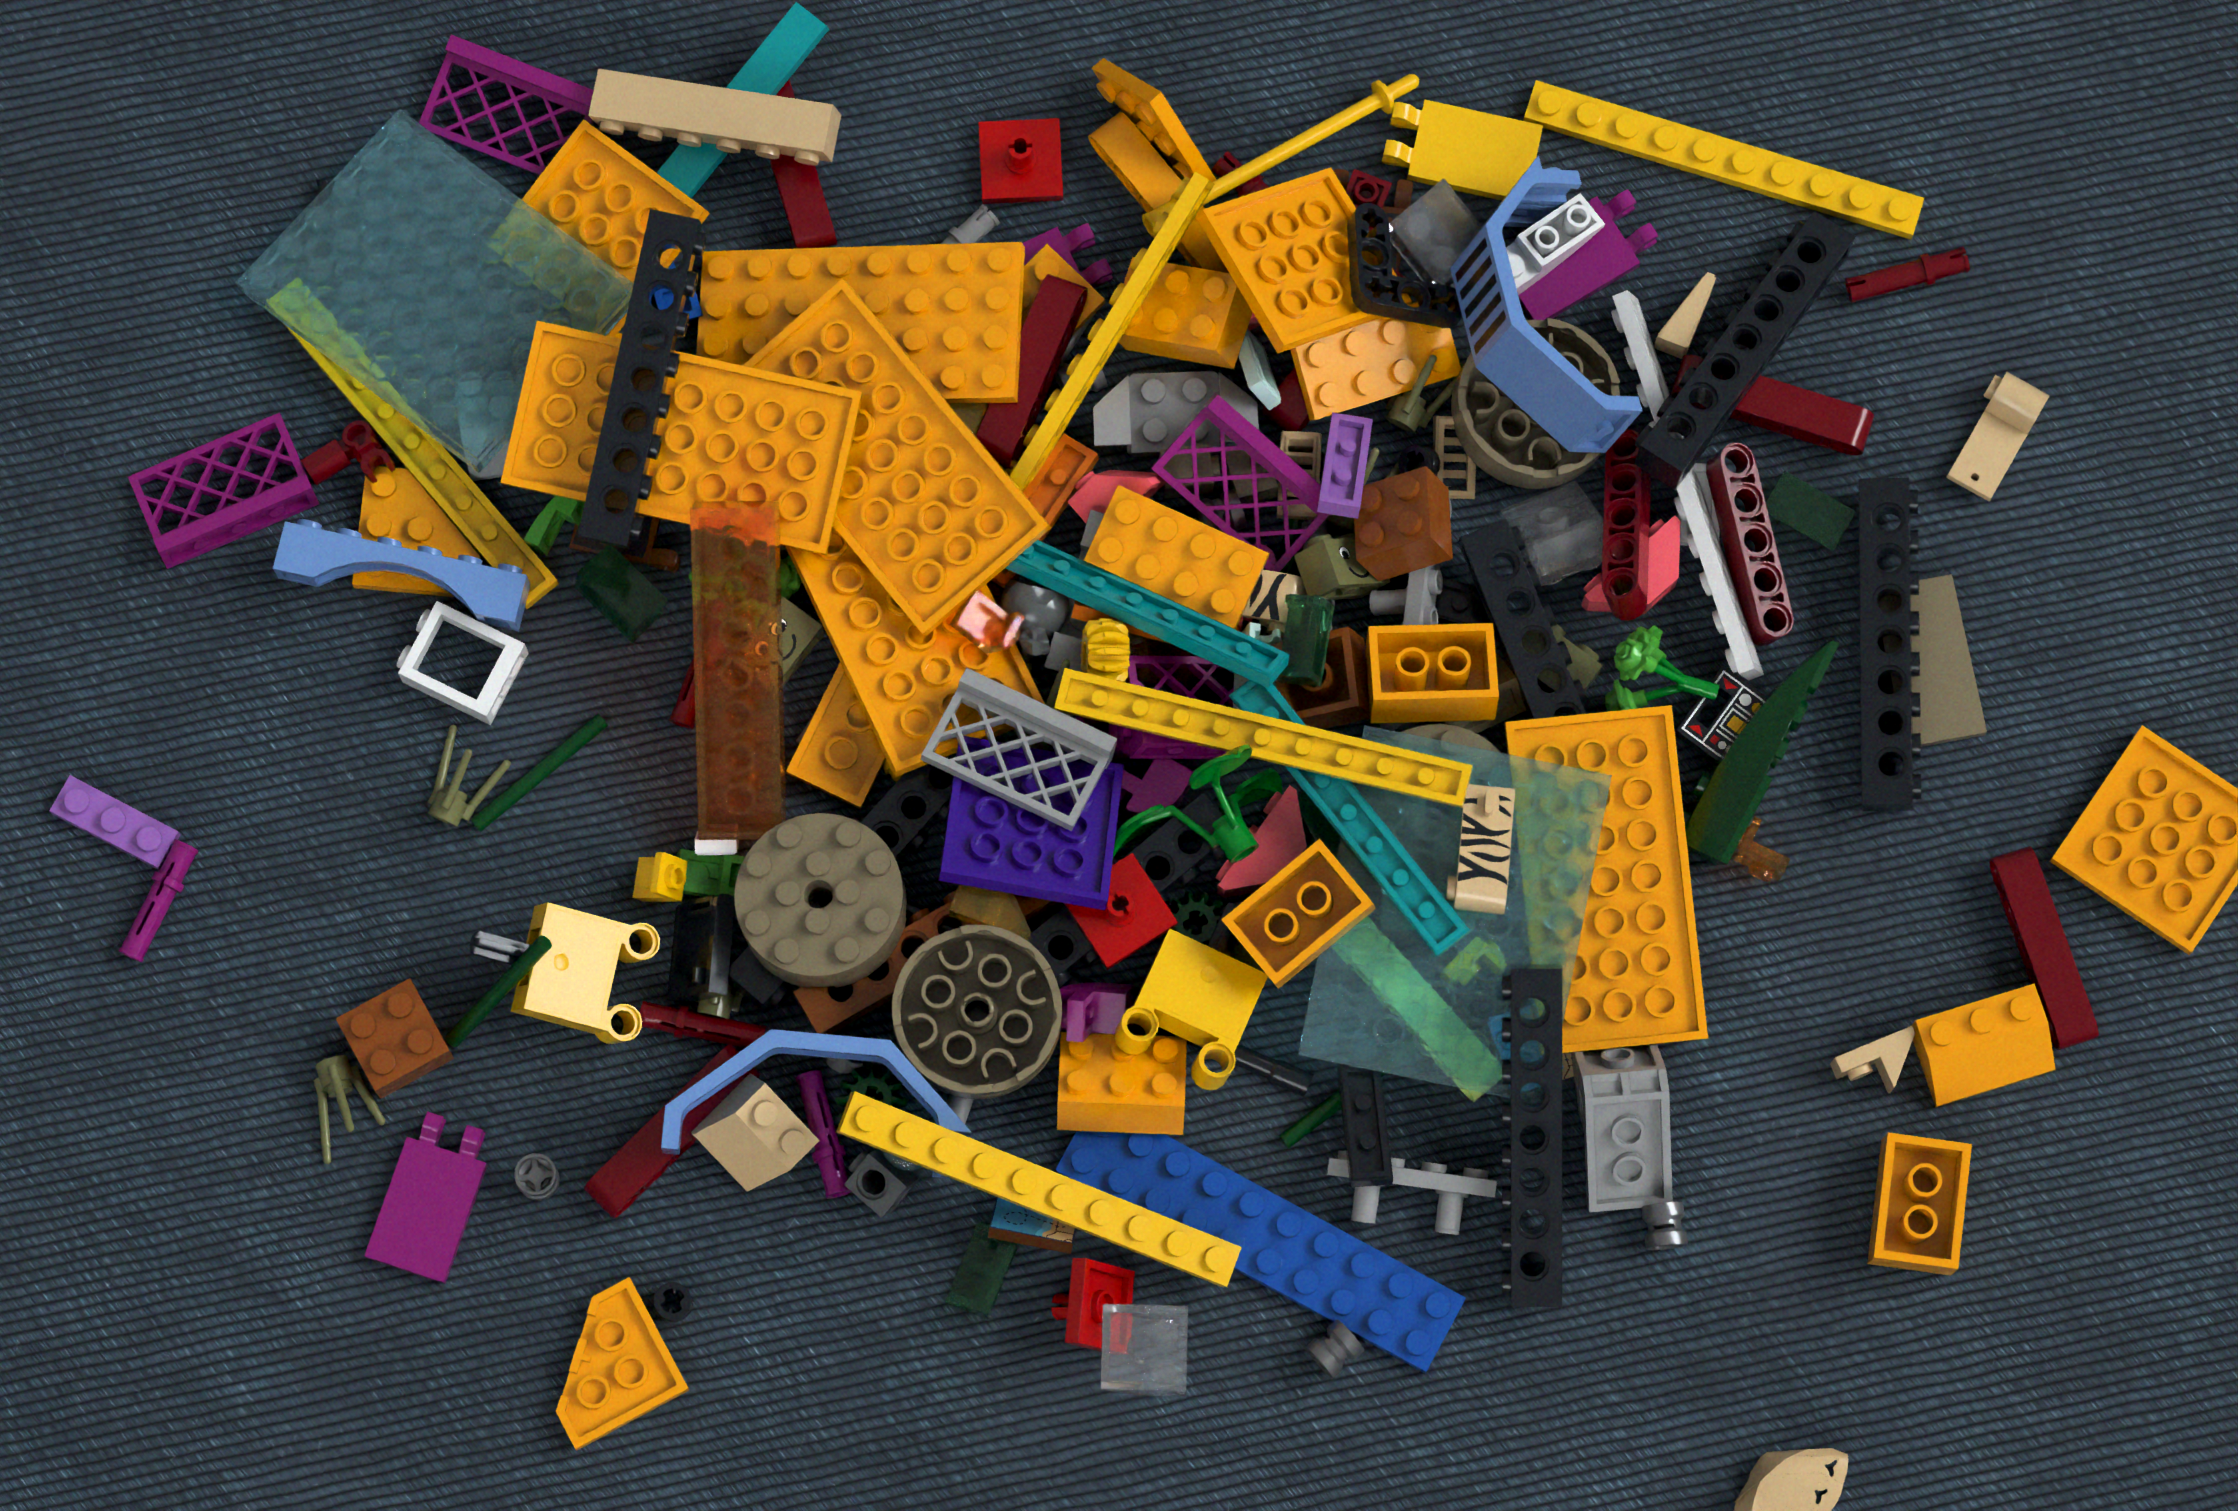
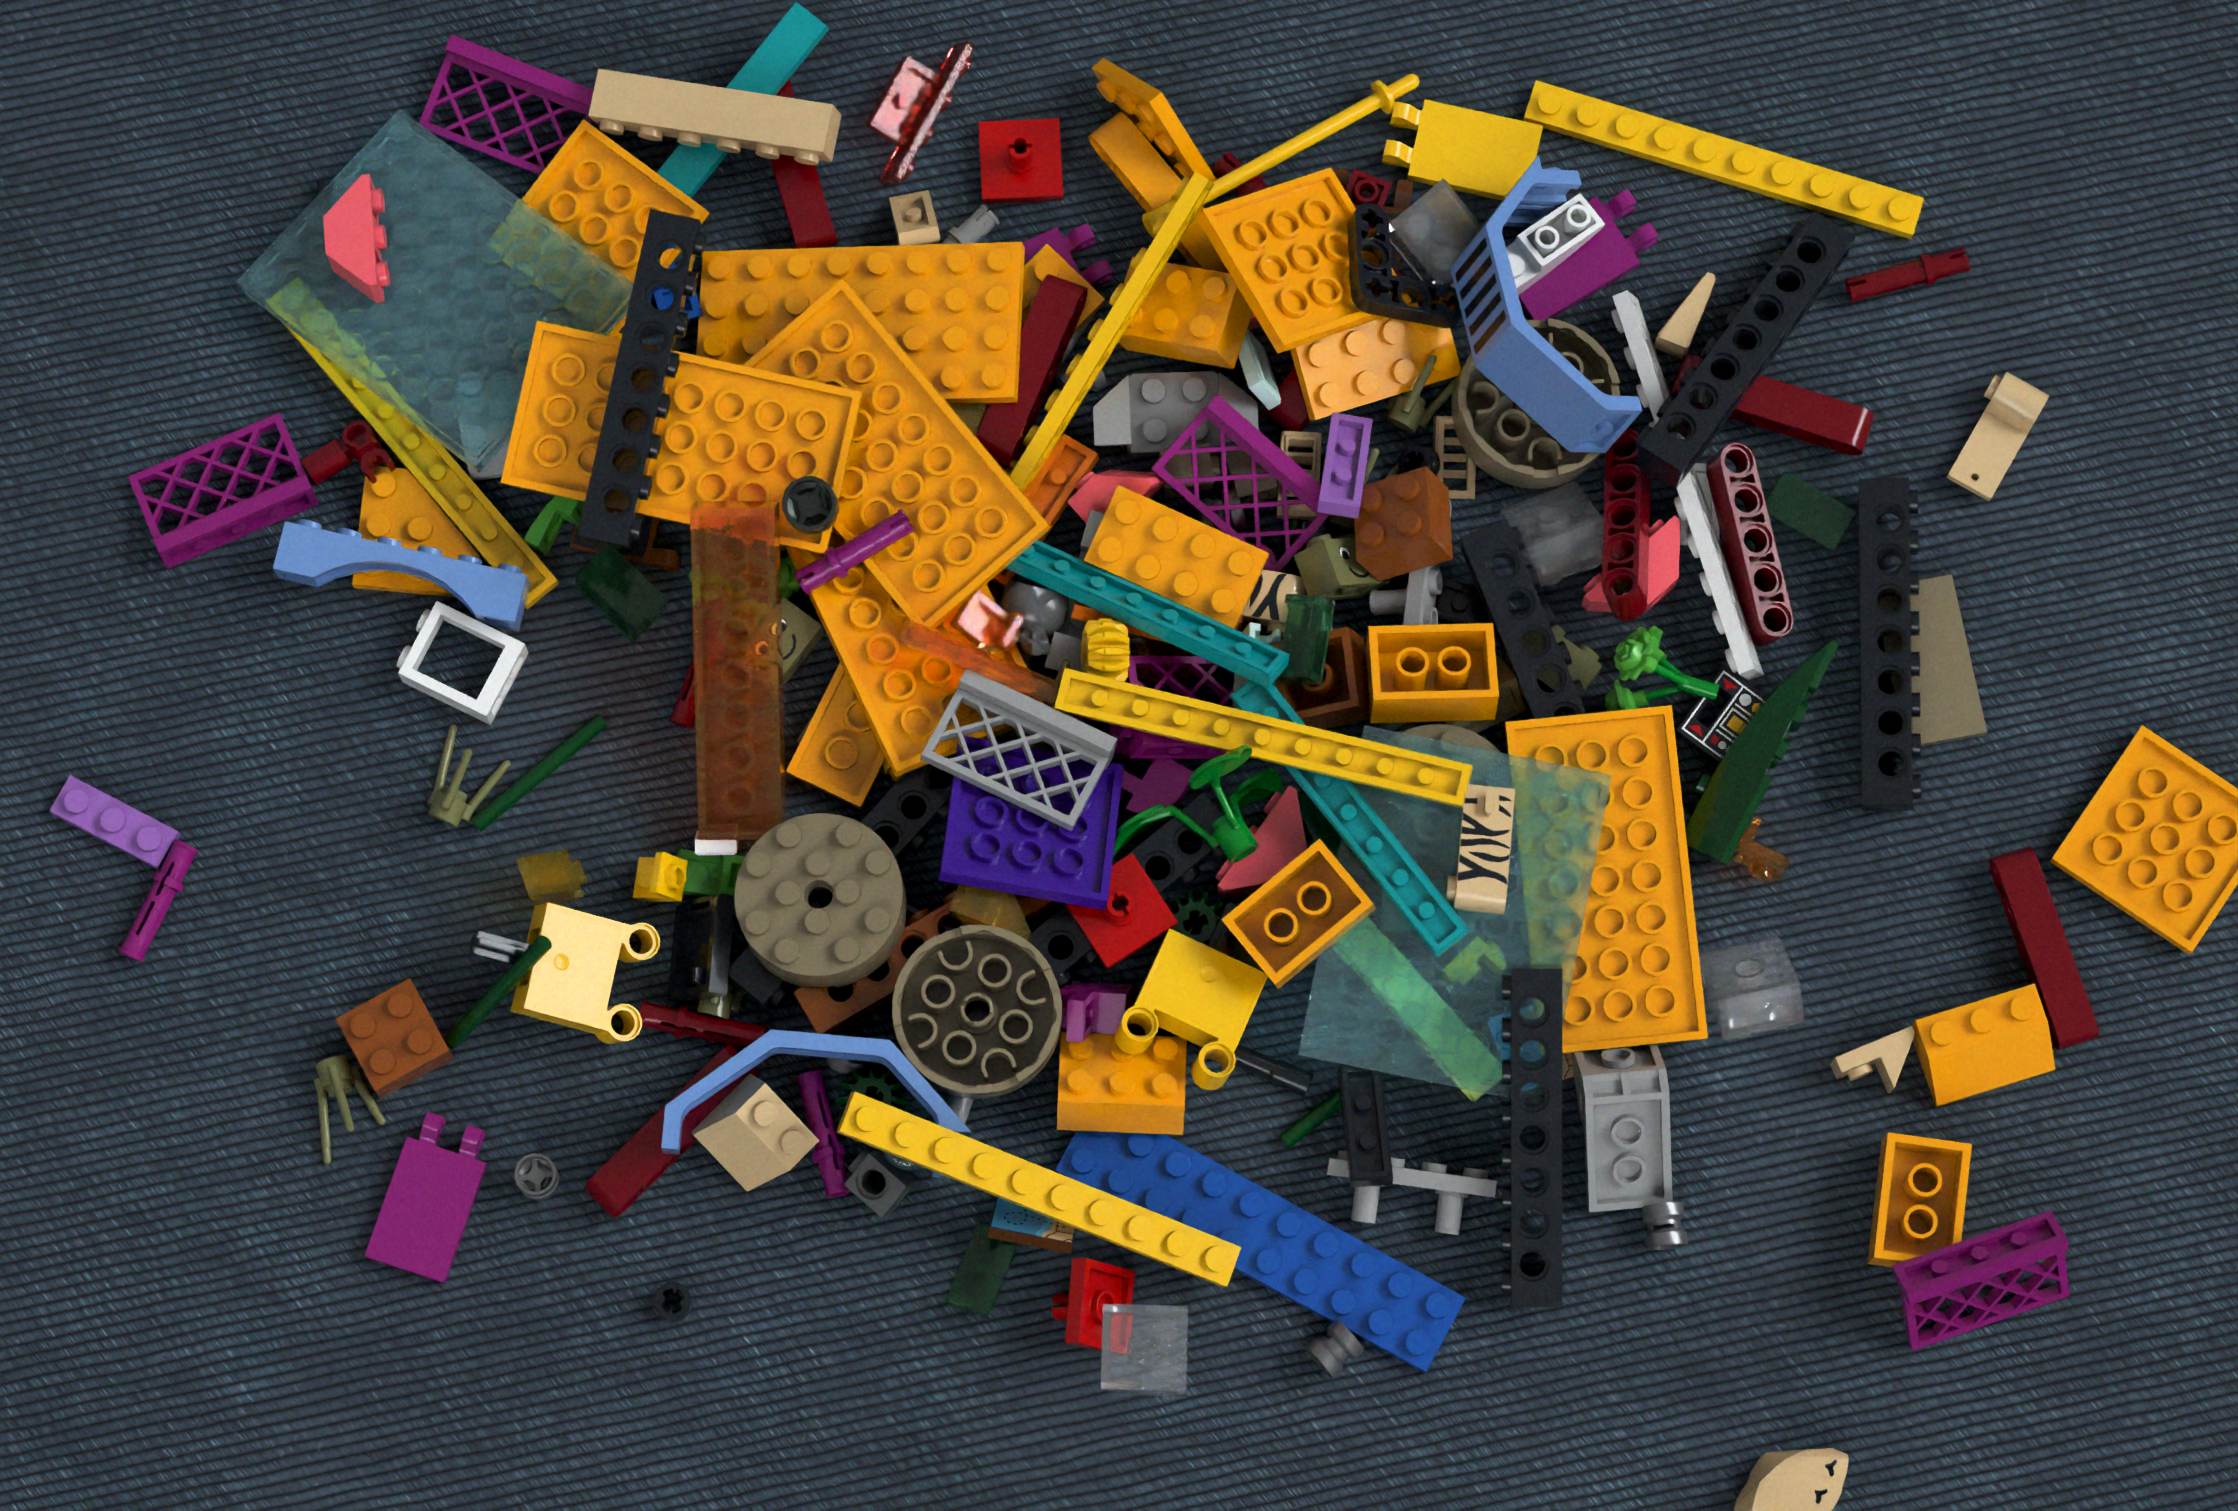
light orange plate [556,1277,689,1451] -> none
none -> coral slope [323,174,390,303]
none -> clear yellow slope [516,850,587,906]
none -> pearl dark grey wheel [782,476,839,535]
none -> magenta pin [794,509,915,595]
none -> clear red bracket [865,41,974,185]
none -> tan slope [889,190,940,245]
none -> clear orange tile [898,619,1060,704]
none -> clear slope [1699,936,1804,1041]
none -> magenta fence [1892,1210,2070,1351]

